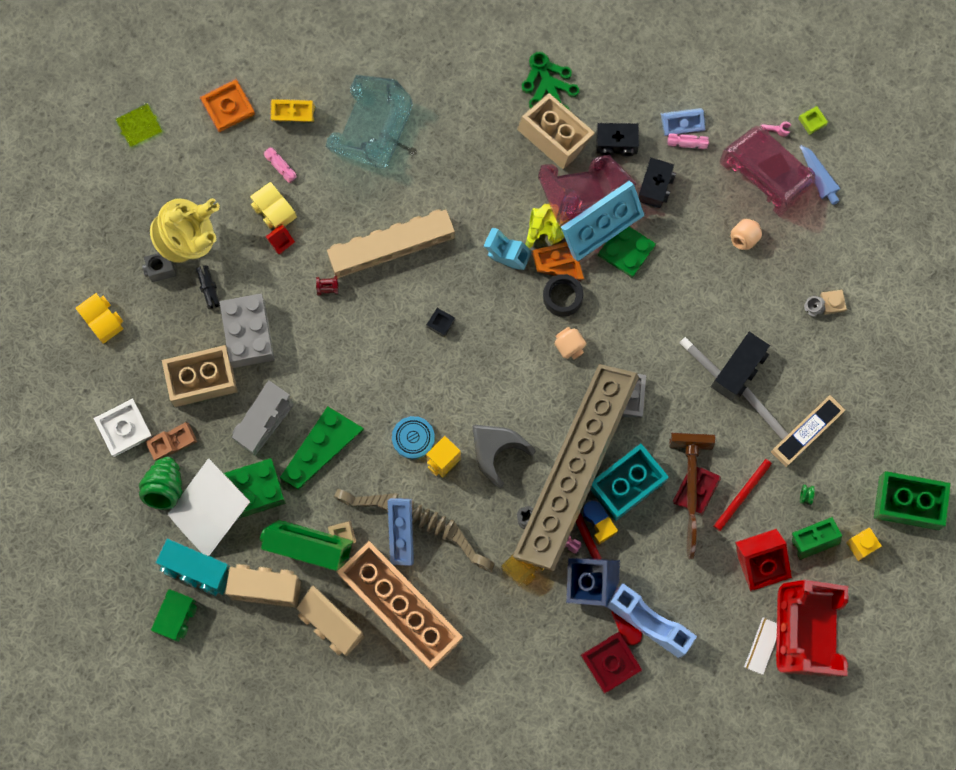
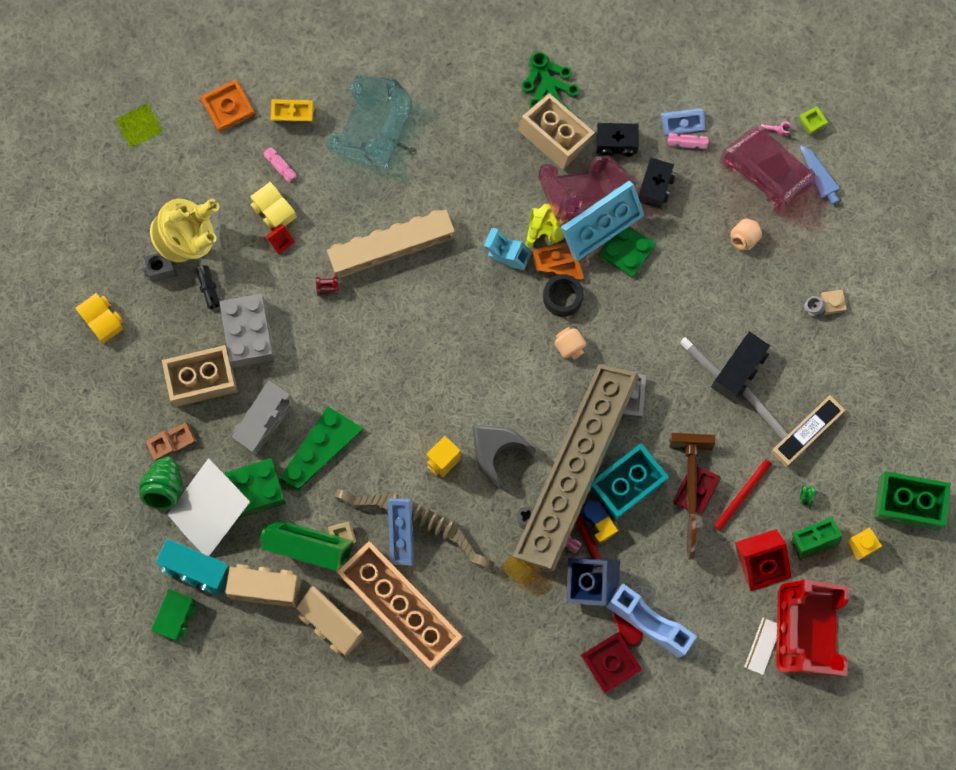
white plate [94,399,153,457] -> none
dark azure tile [392,416,435,459] -> none
black plate [426,307,455,338] -> none

